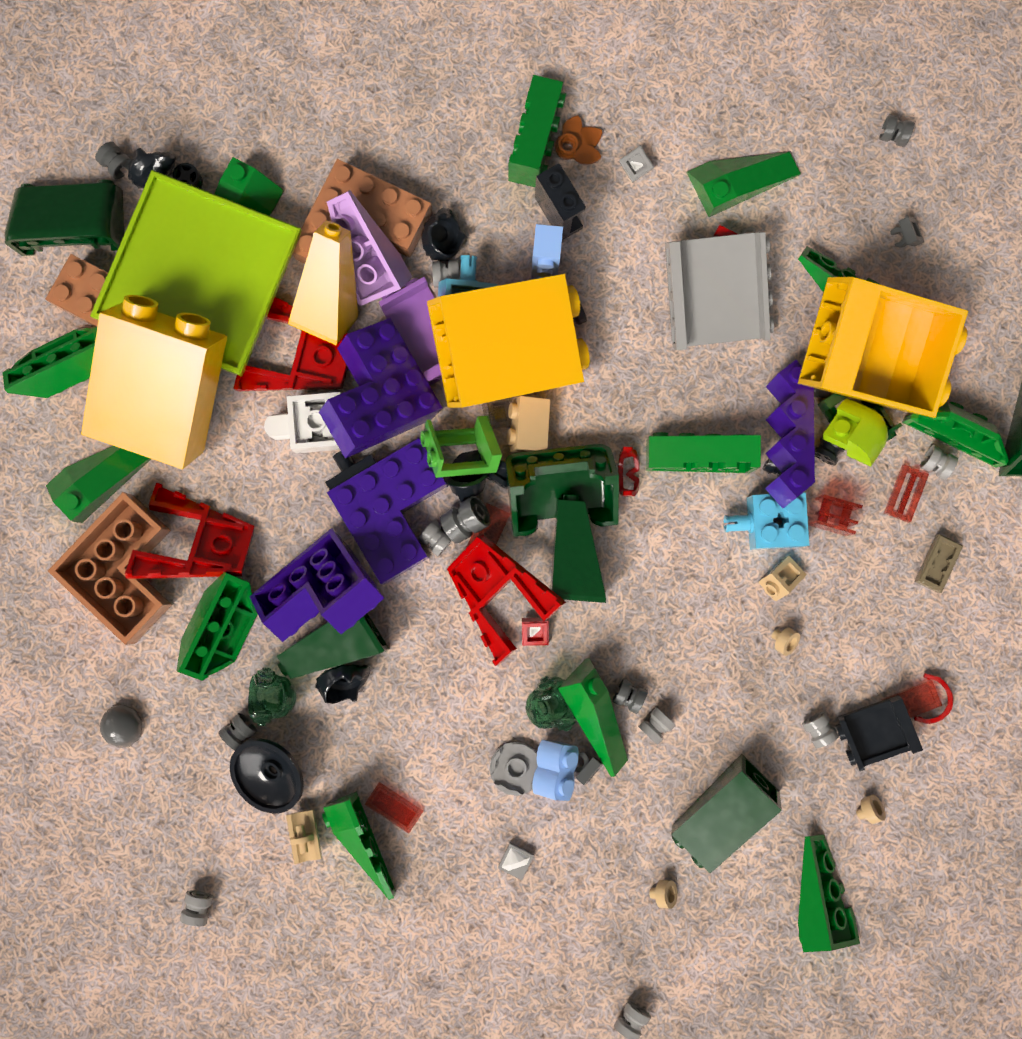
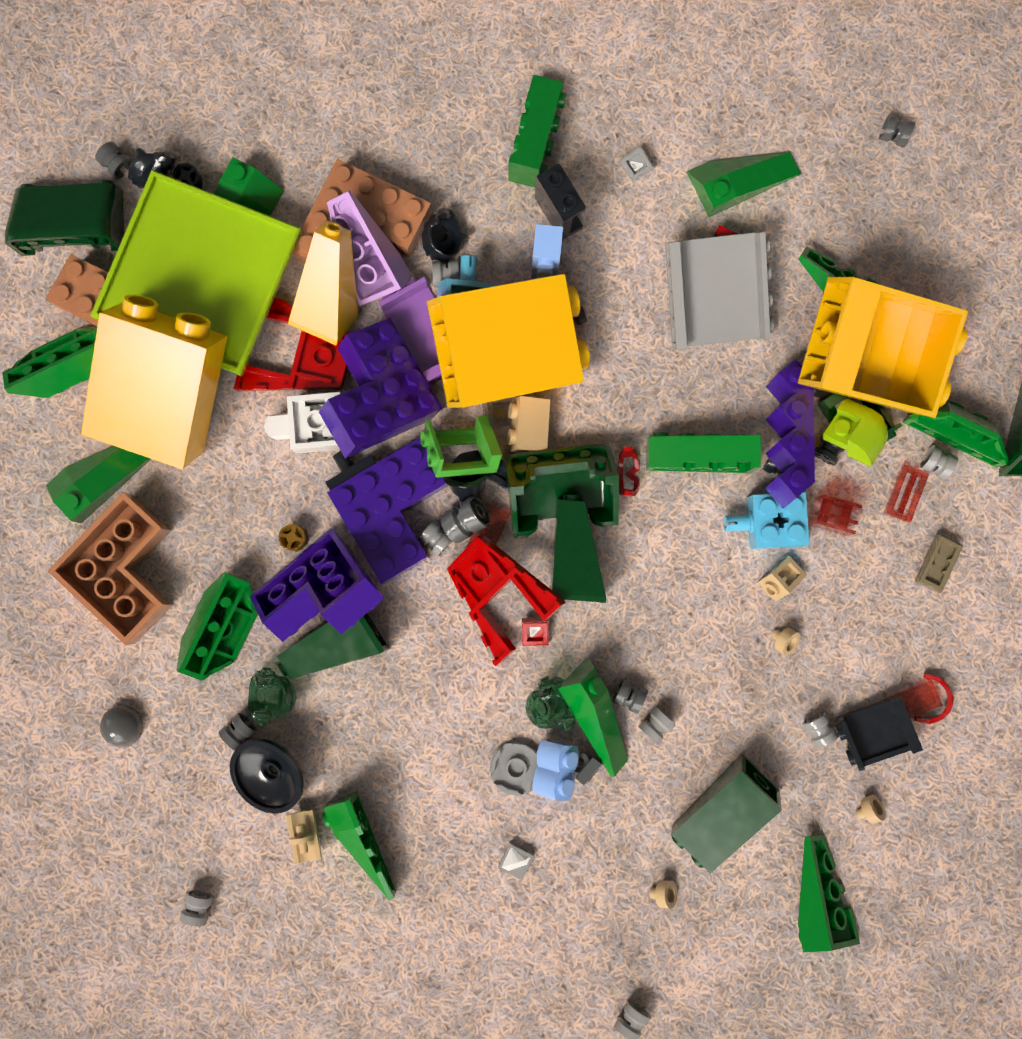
red wing [125,483,254,579] -> none
black hair [315,664,370,704] -> none
clear red tile [364,782,423,834] -> none
dark orange plate [555,115,602,165] -> none
dark grey tile [890,216,924,248] -> none
none -> pearl gold wheel [278,524,308,551]

